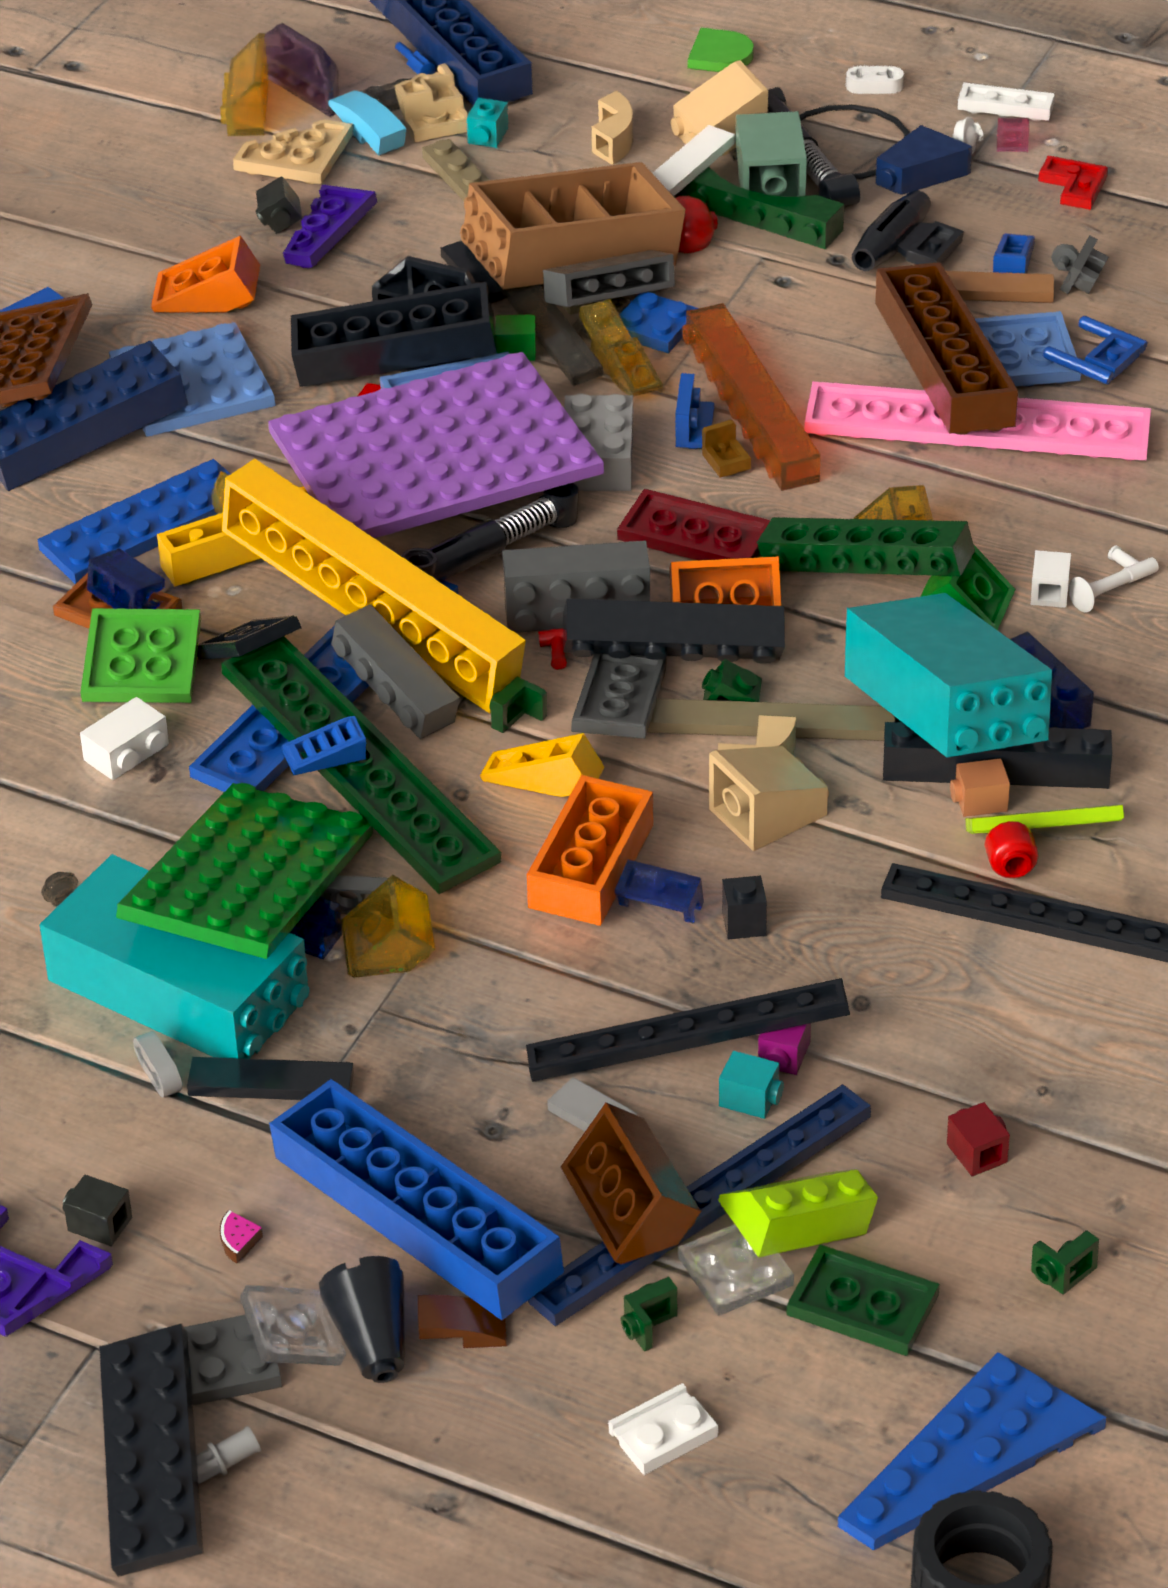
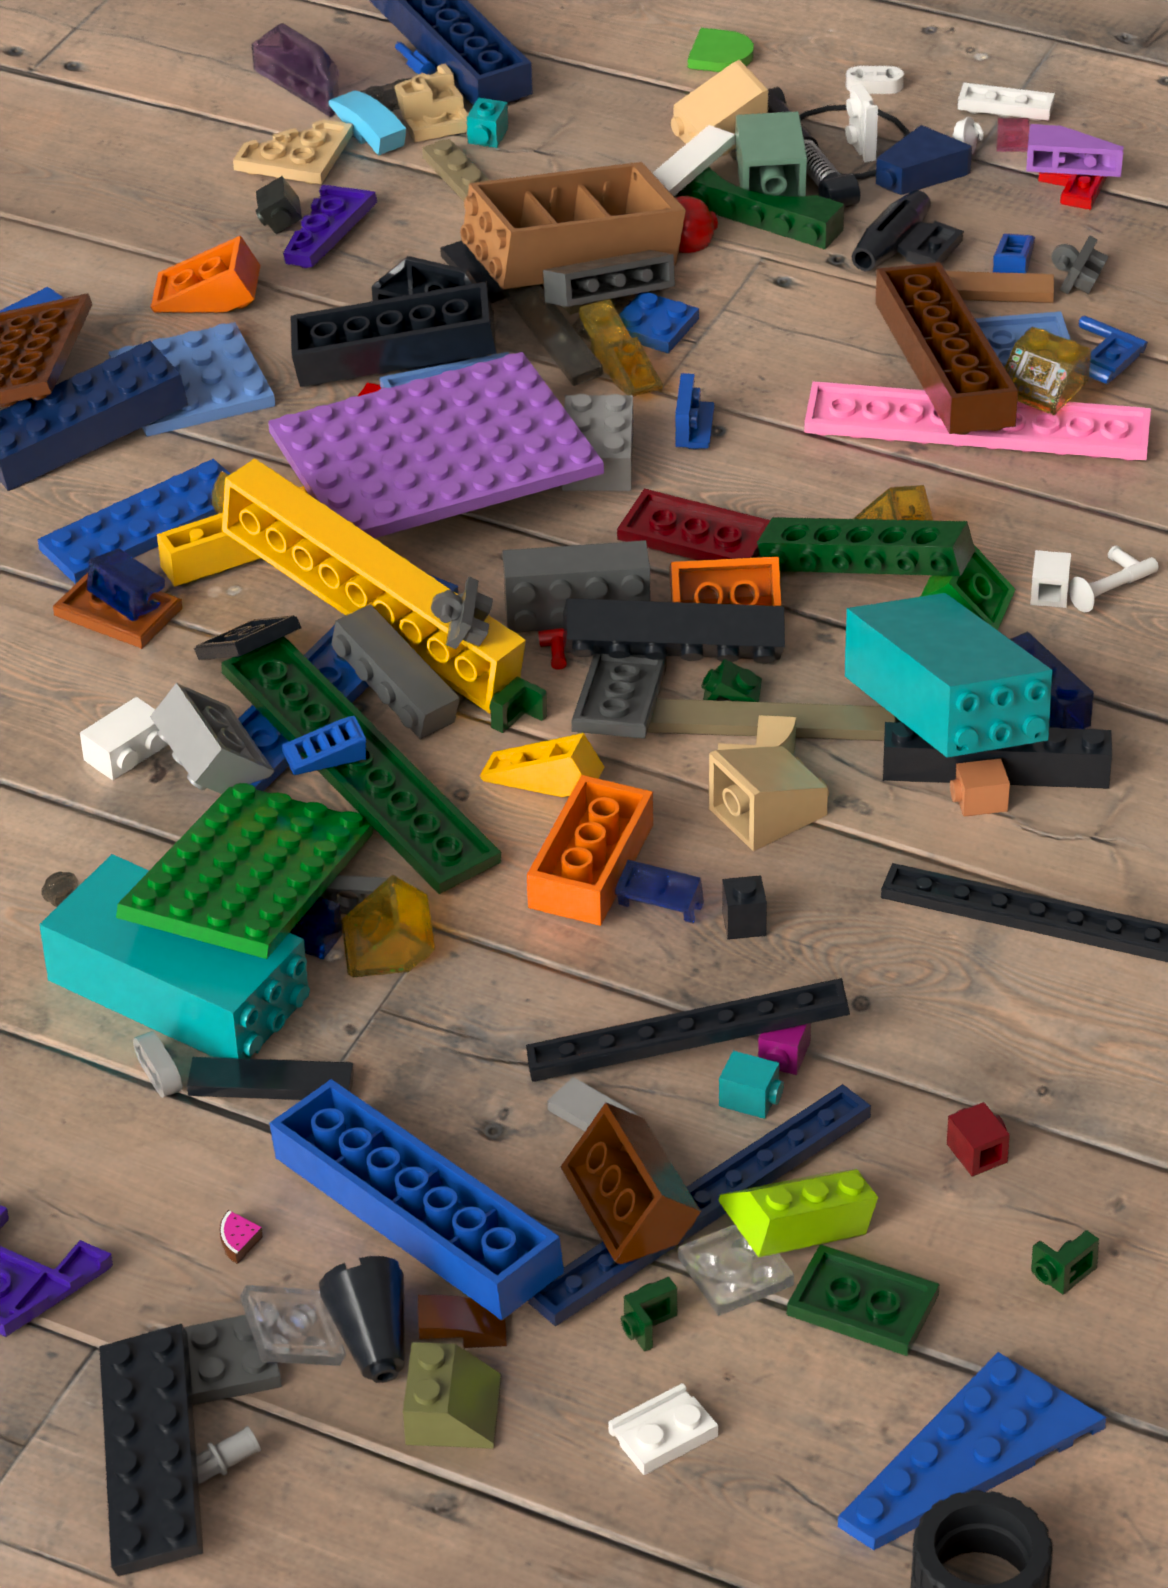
pearl dark grey brick [62,1174,133,1247] -> none
bright green plate [80,608,201,703] -> none
clear yellow slope [220,33,269,136] -> none
black piece [401,483,579,582] -> none
green panel [495,314,536,361] -> none
tan brick [592,90,633,165] -> none
clear orange brick [682,303,821,491] -> none
pearl gold bracket [702,419,751,478] -> none
lime tile [965,805,1124,834] -> none
red head [984,821,1039,878] -> none
none -> light grey slope [150,683,274,794]
none -> olive slope [403,1342,501,1449]
none -> dark grey hips [431,577,493,649]
none -> white plate [845,84,878,163]
none -> clear yellow slope [1004,326,1091,415]
none -> medium lavender slope [1026,124,1124,177]

